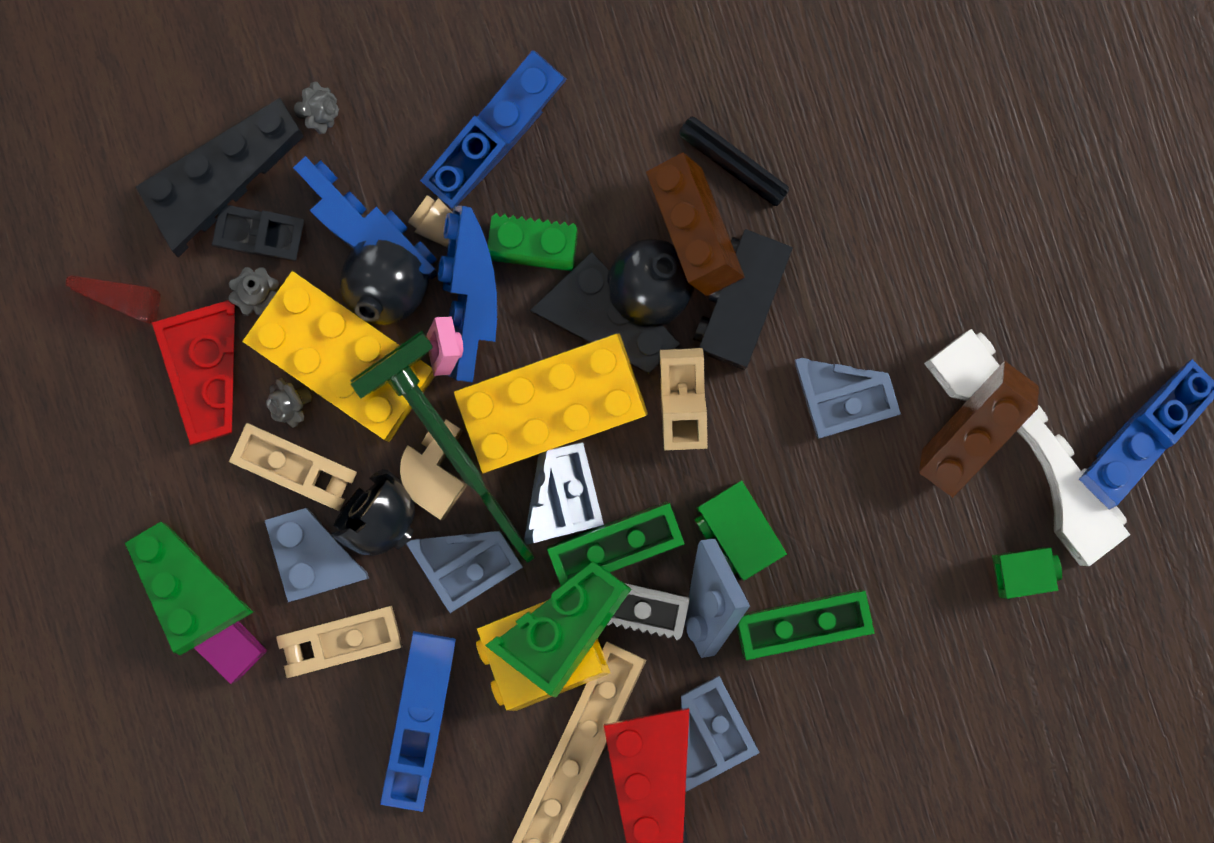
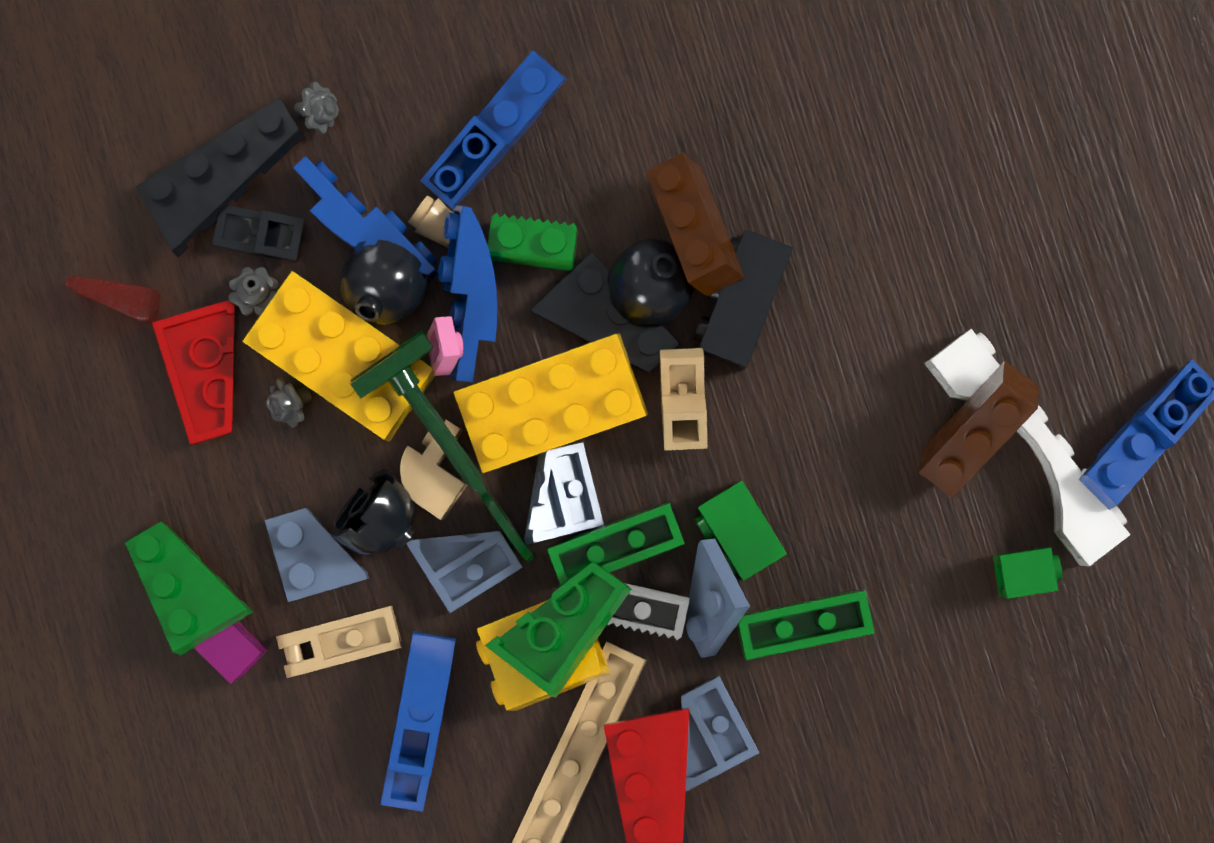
tan plate [229,423,357,511] -> none
black axle [679,116,789,206] -> none
sand blue wing [794,358,901,439] -> none

